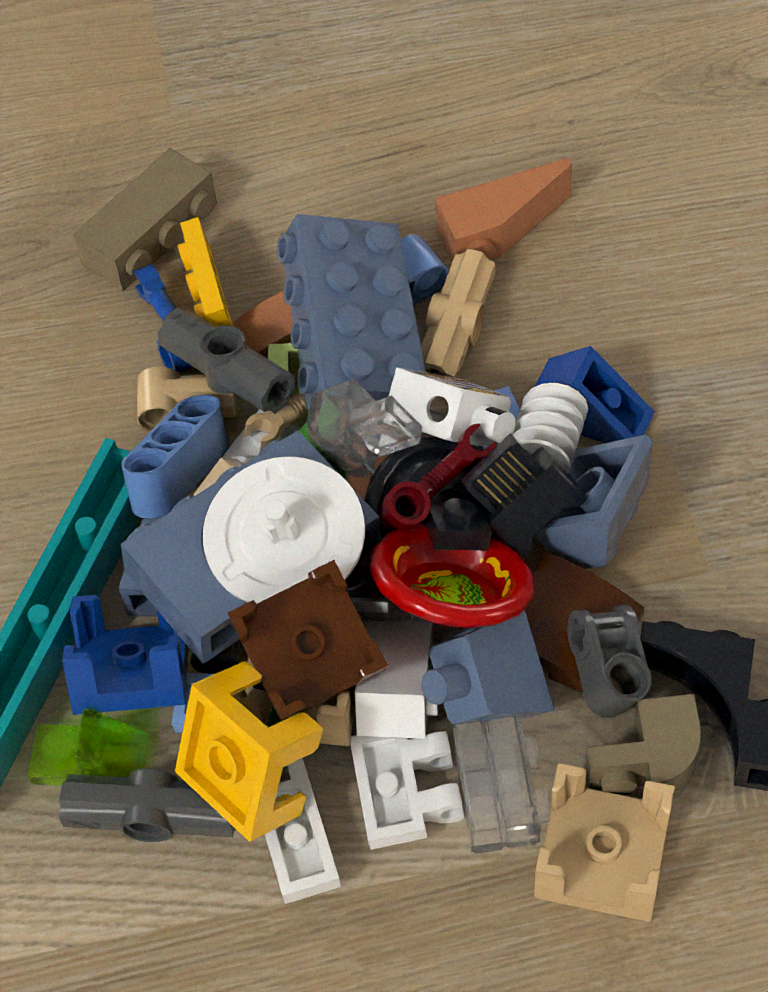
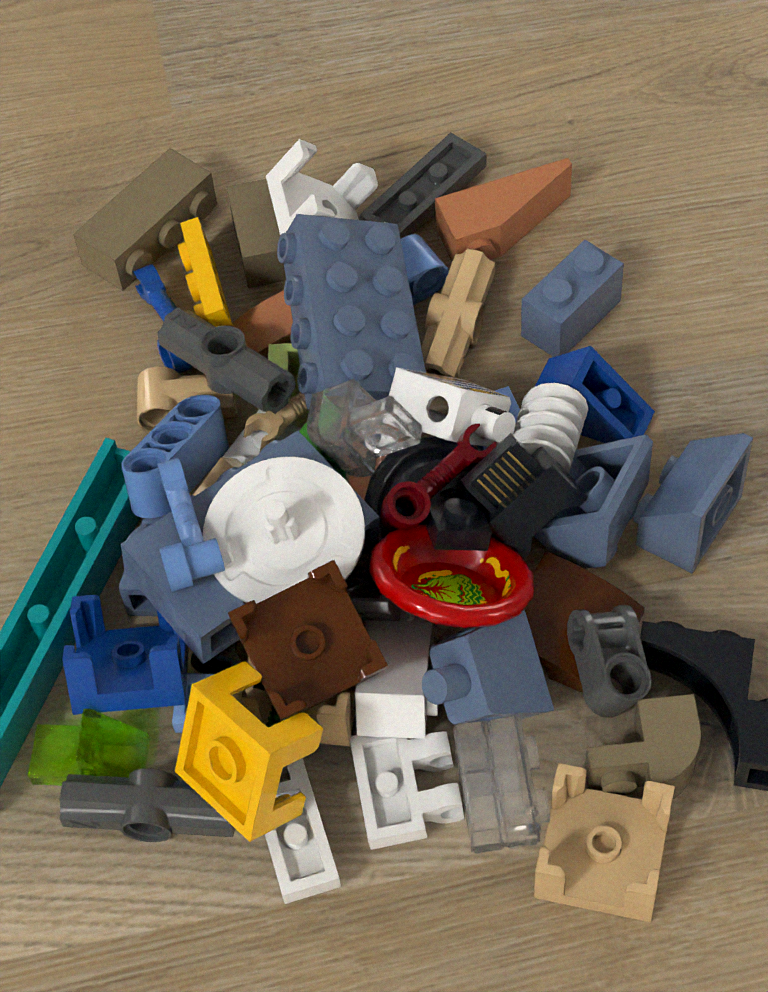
none -> medium blue brick [157,458,225,592]
none -> dark tan brick [226,179,286,288]
none -> white panel [266,139,386,235]
none -> dark grey plate [359,132,487,239]
none -> sand blue brick [521,240,624,357]
none -> sand blue slope [633,433,753,574]

